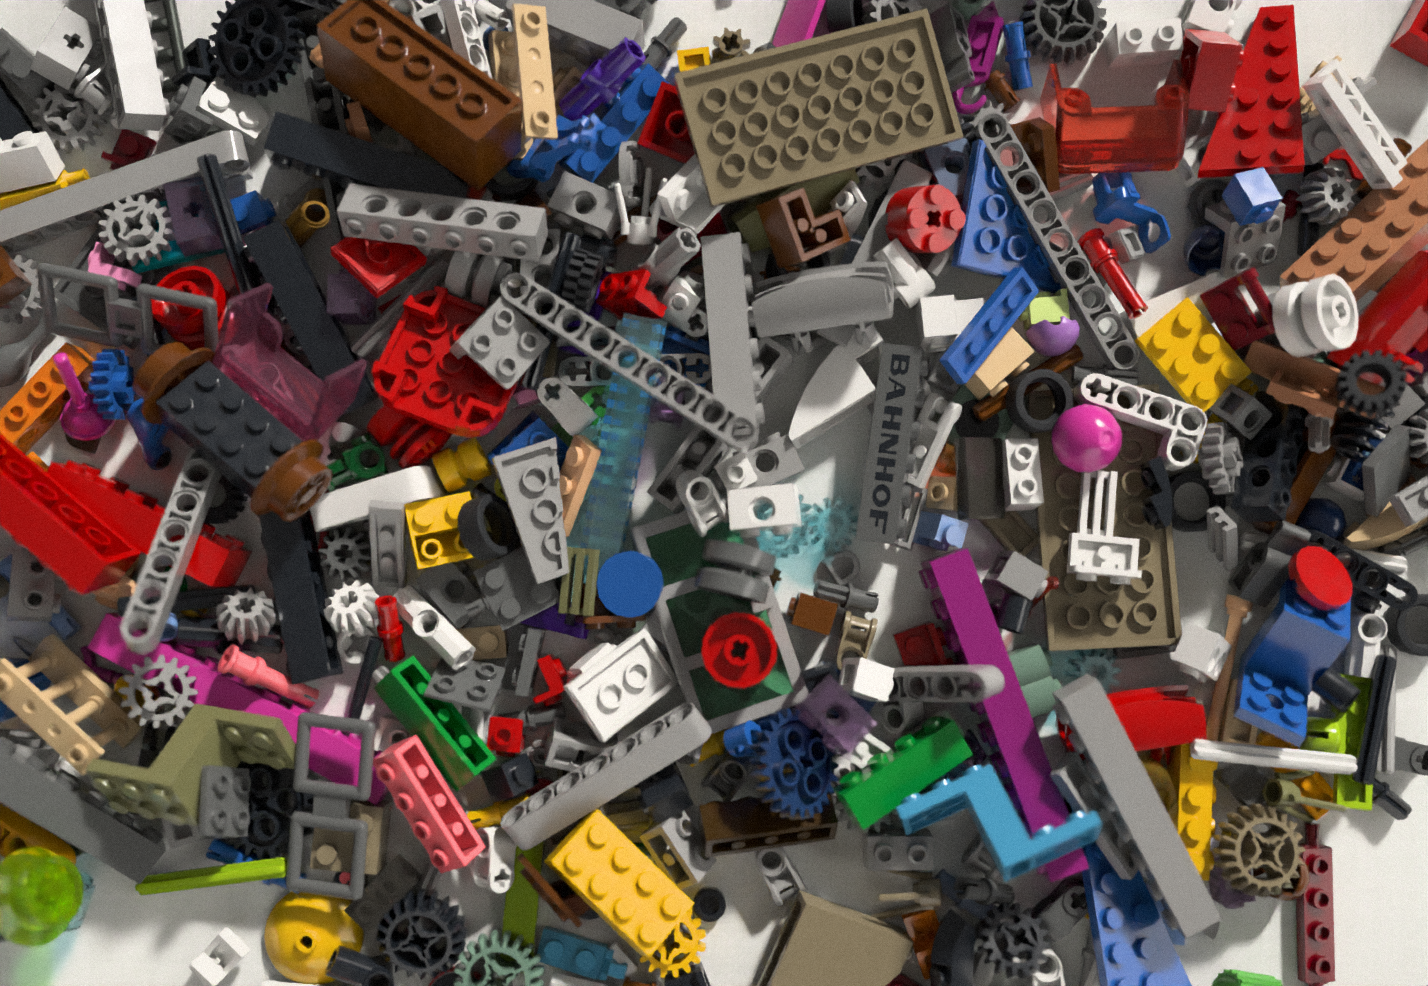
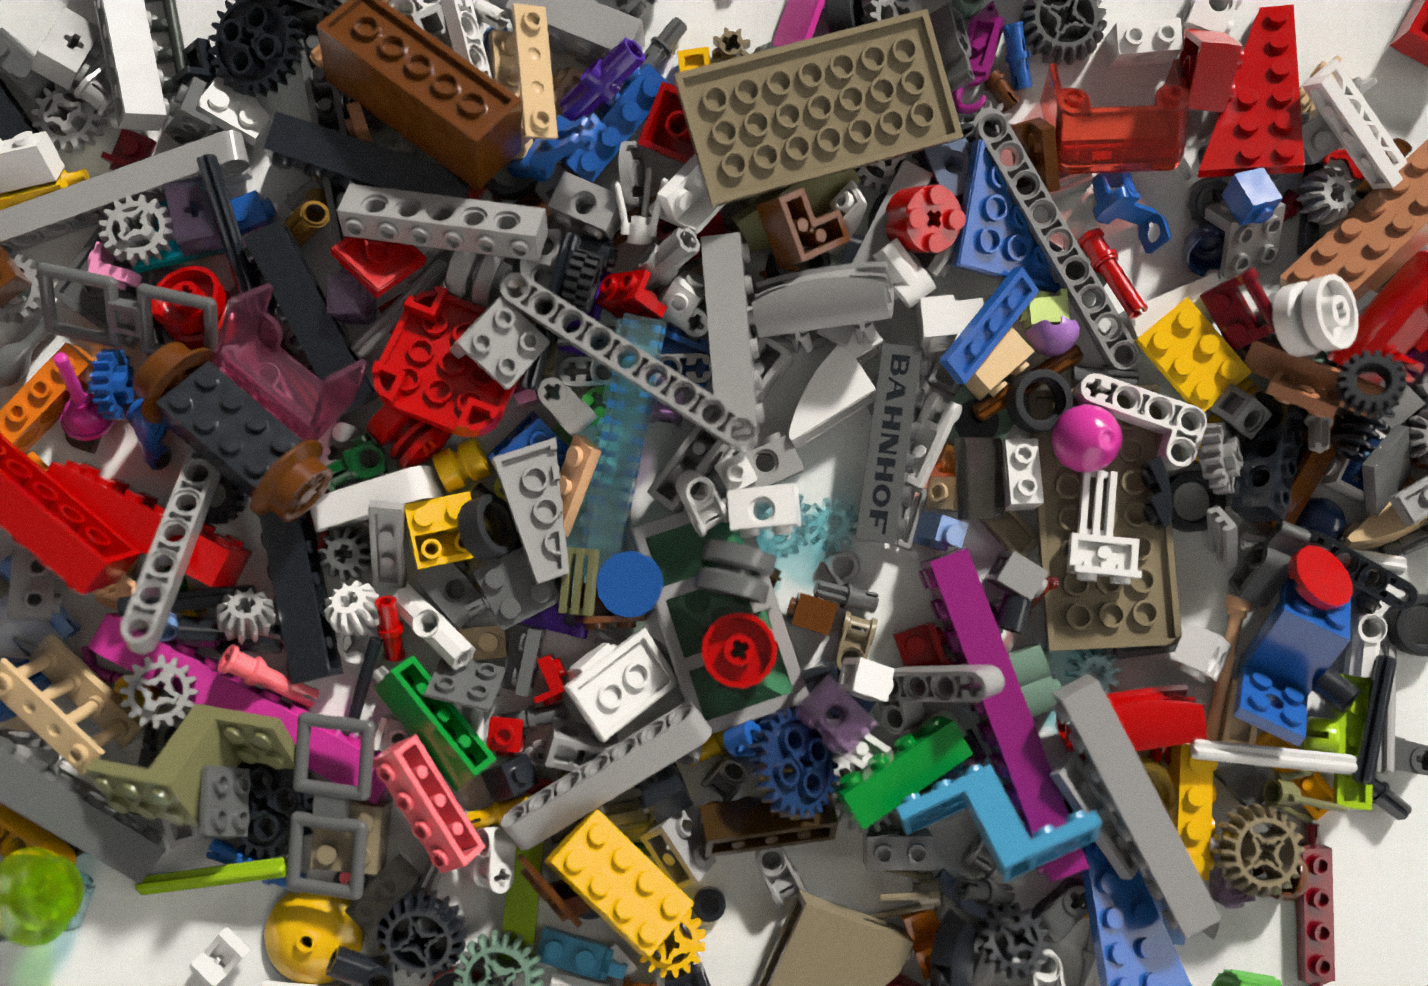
light grey tile [1108,226,1145,264] -> none

